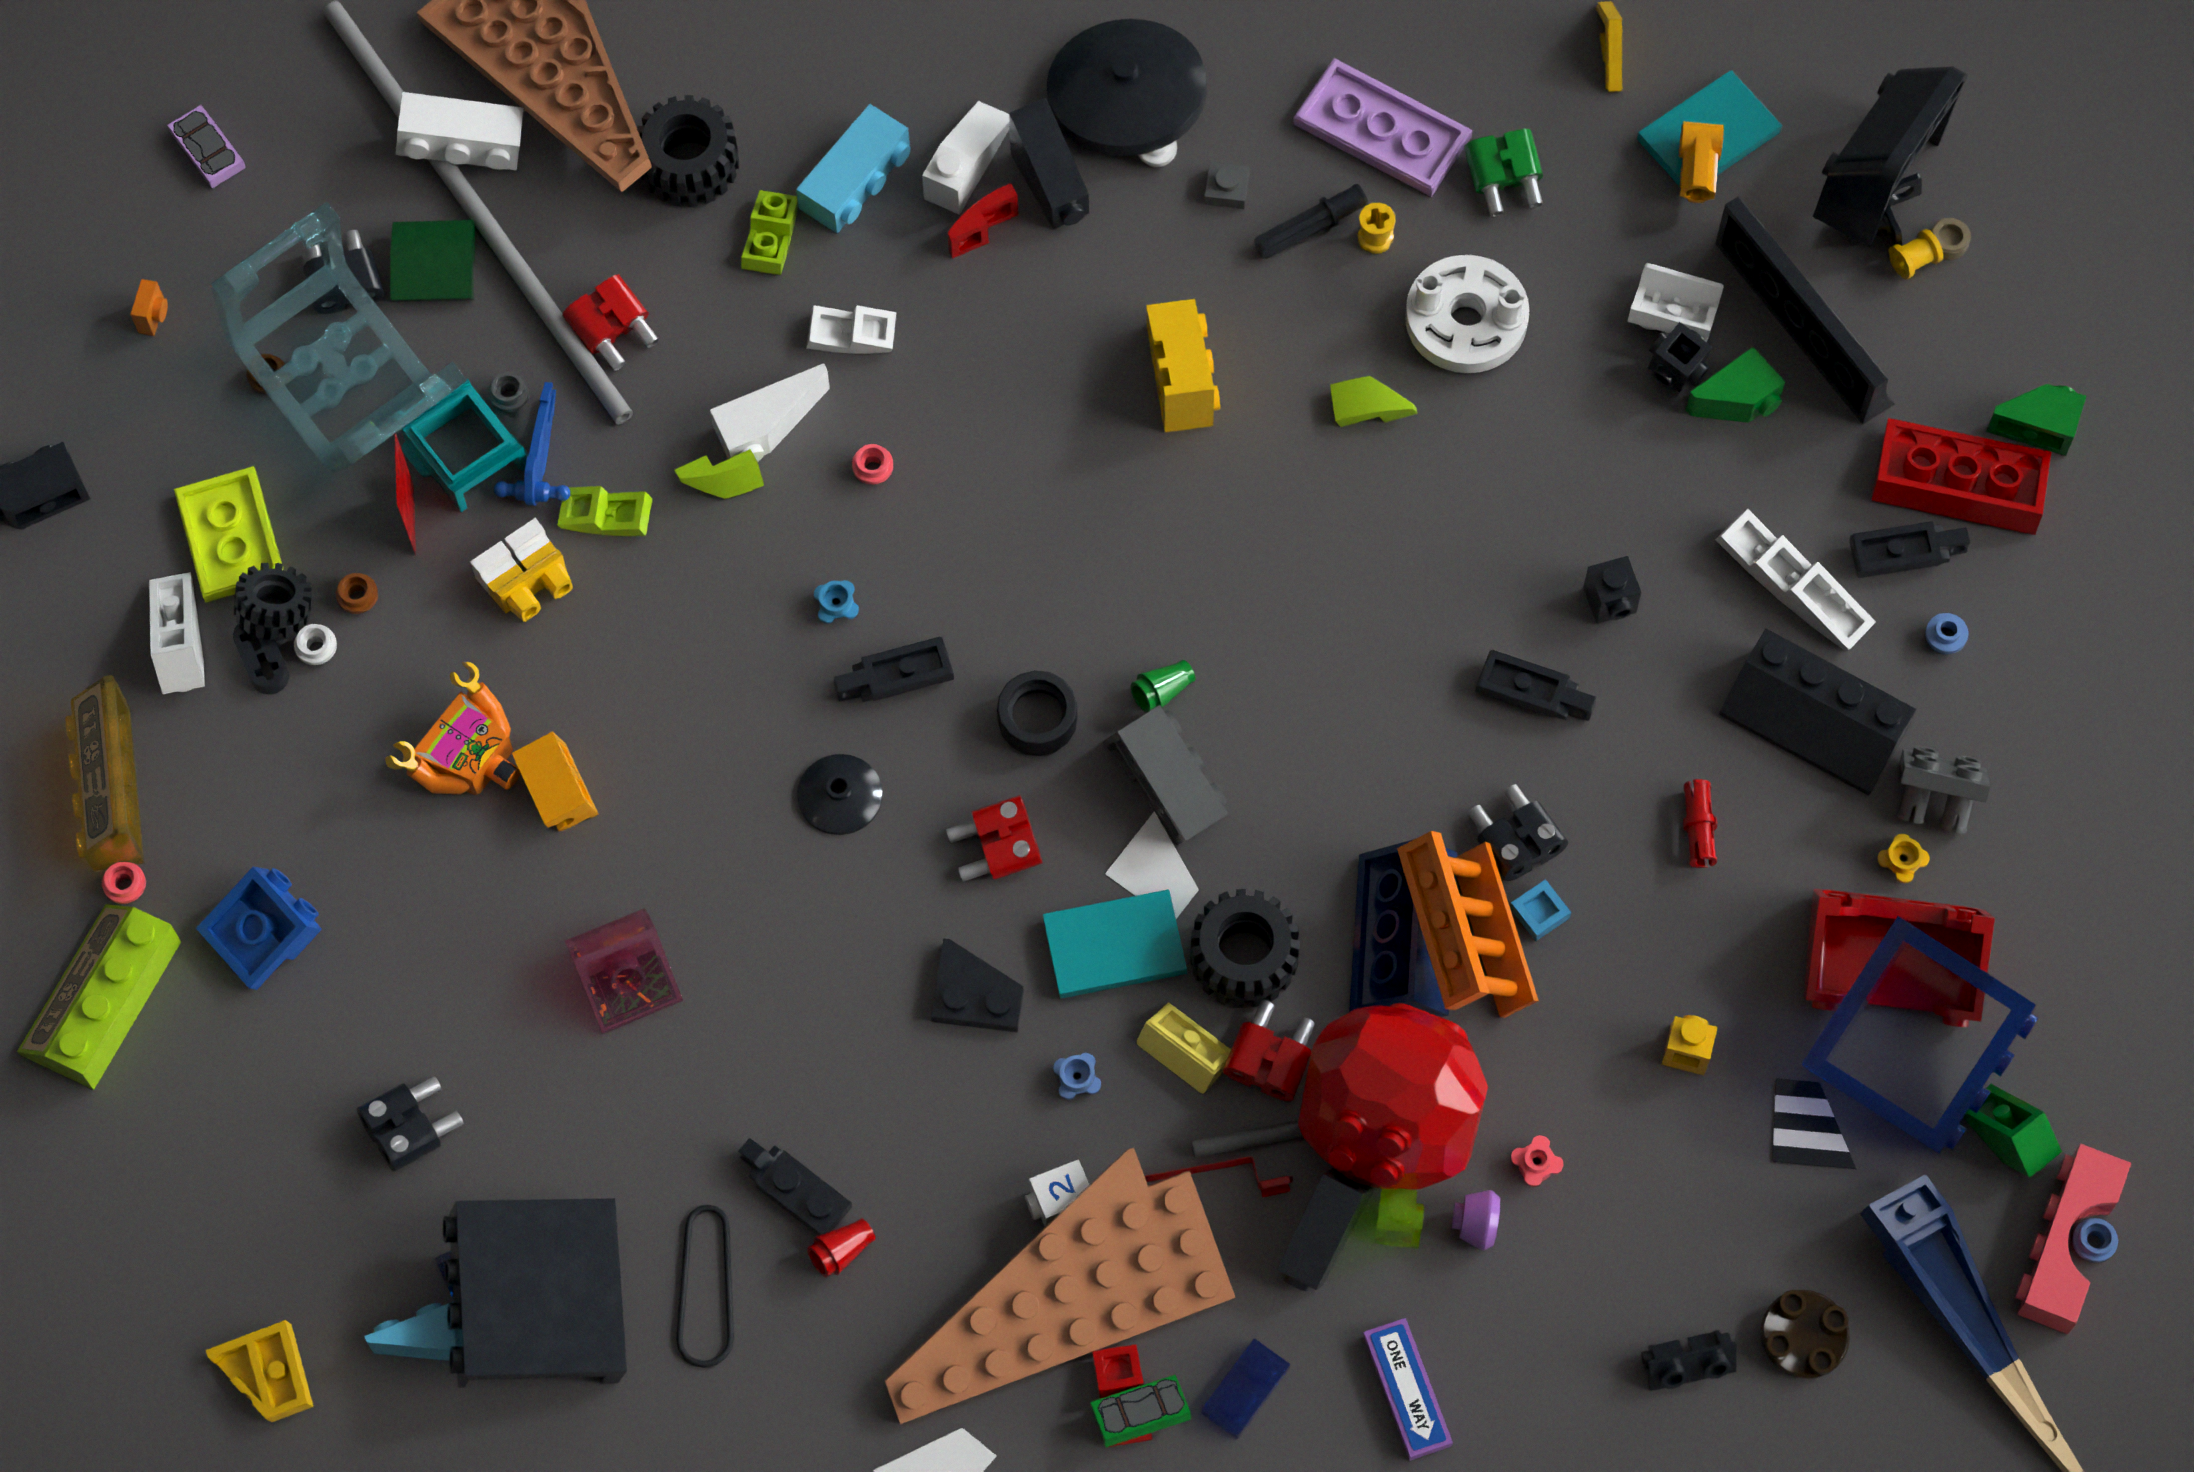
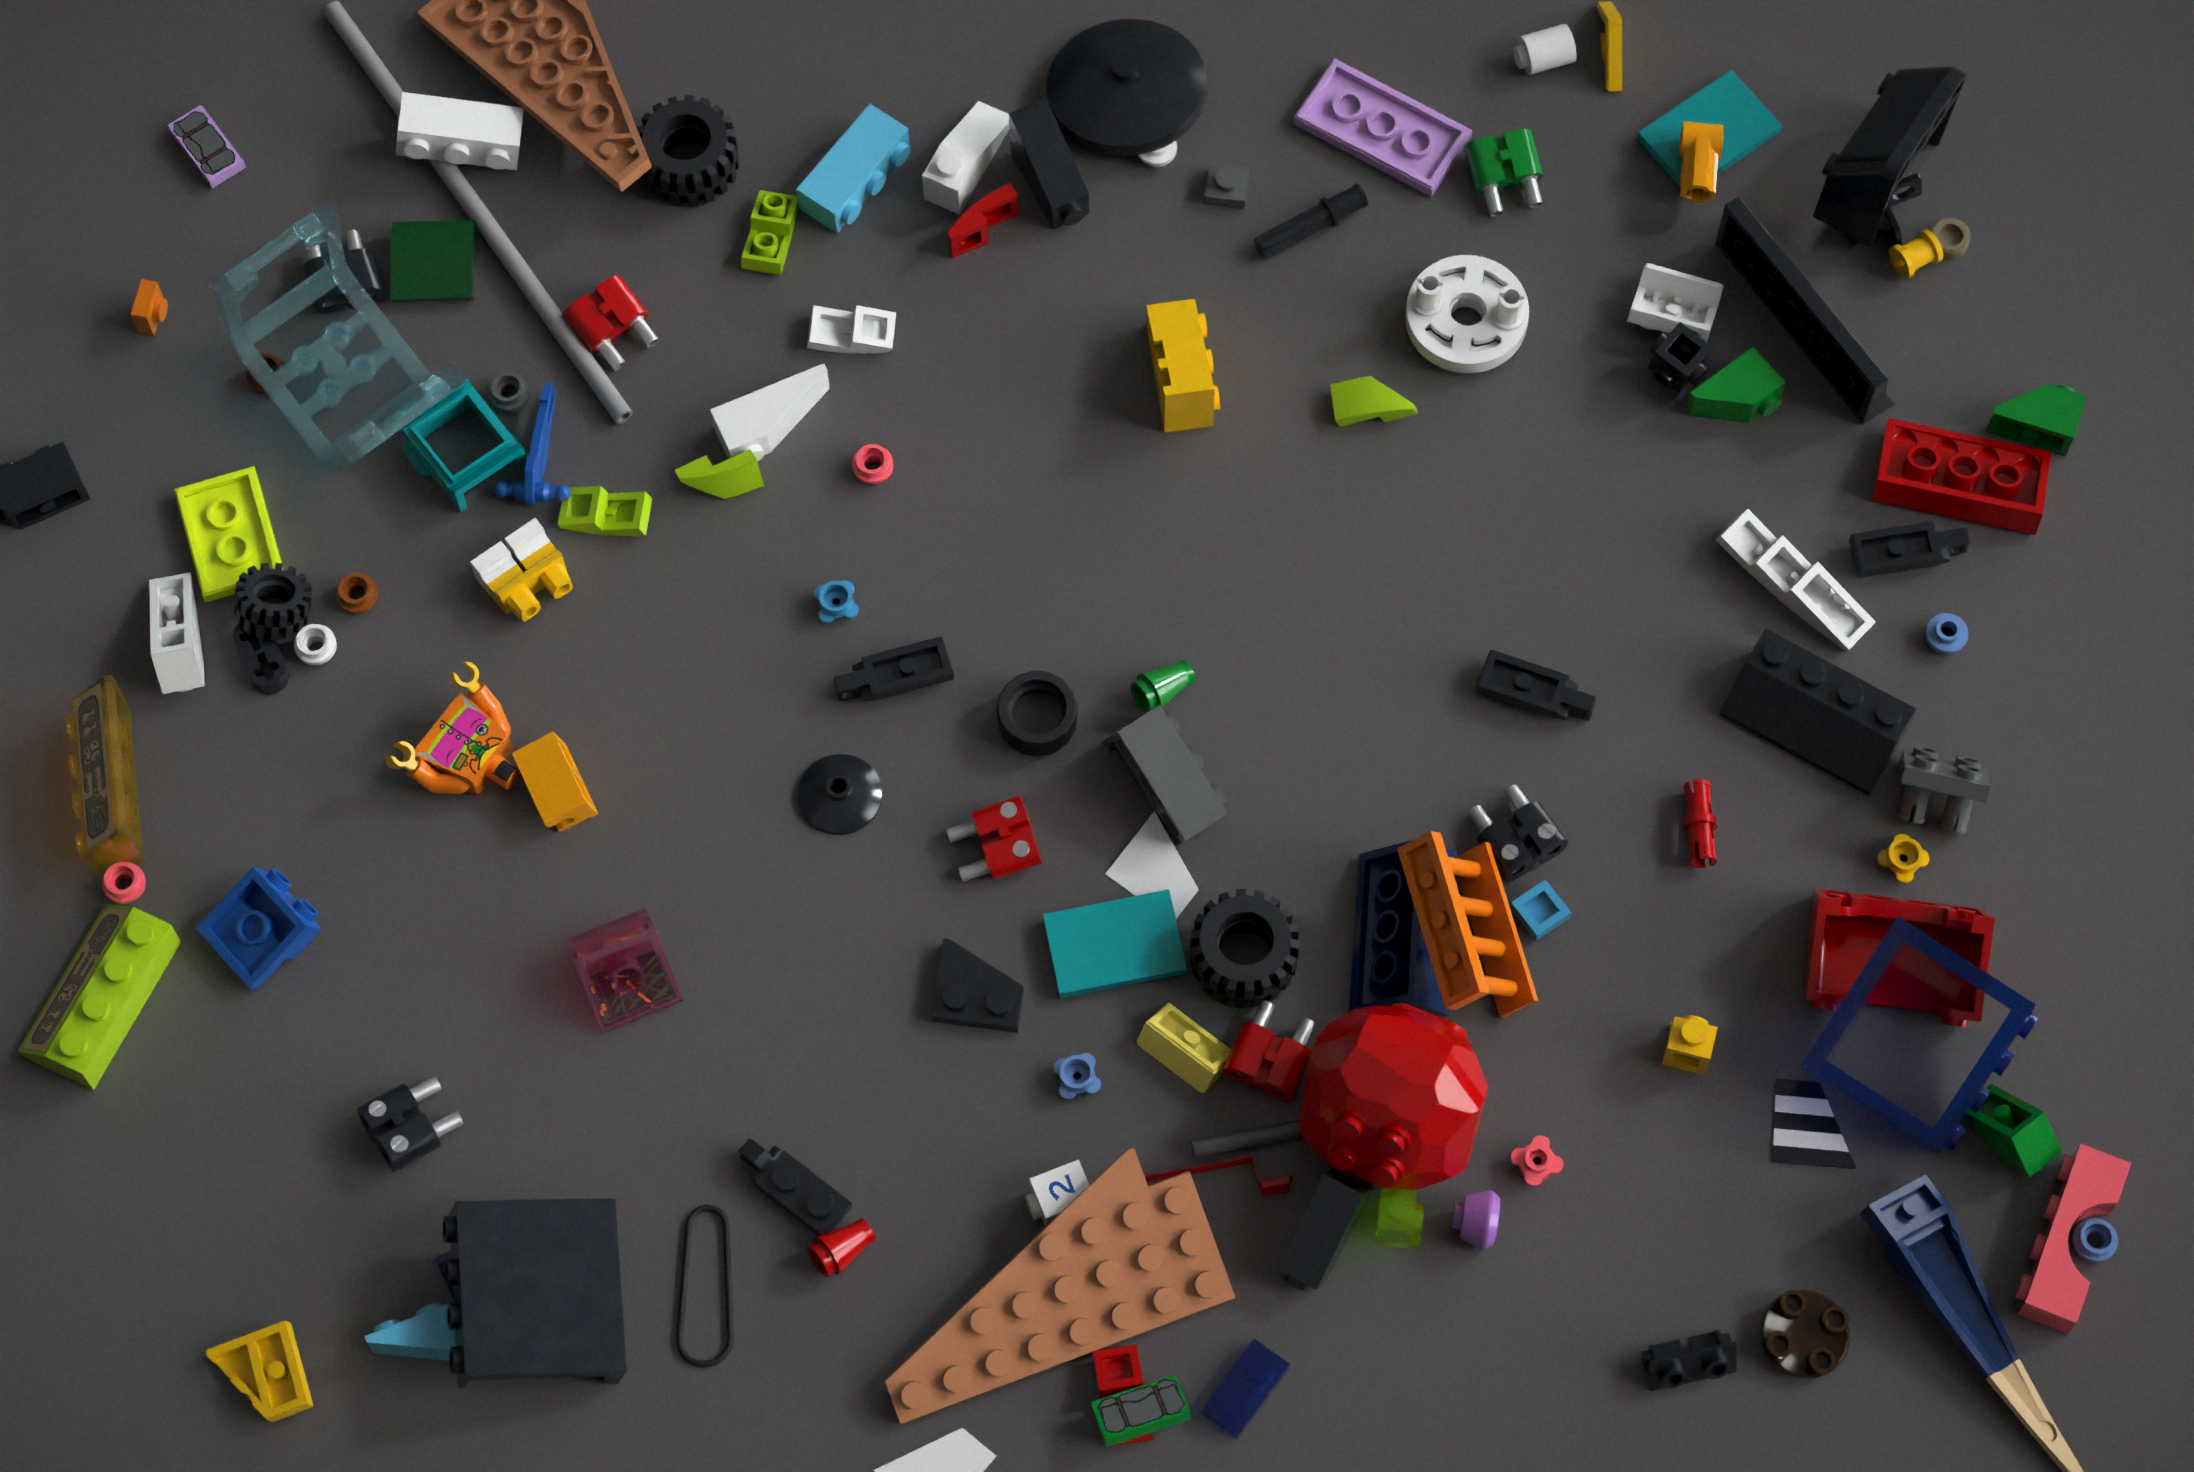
red sticker [395,432,416,555] -> none
yellow bush [1357,202,1396,254] -> none
tile [1363,1318,1453,1461] -> none
black brick [1583,556,1642,624] -> none
none -> white brick [1513,23,1577,75]

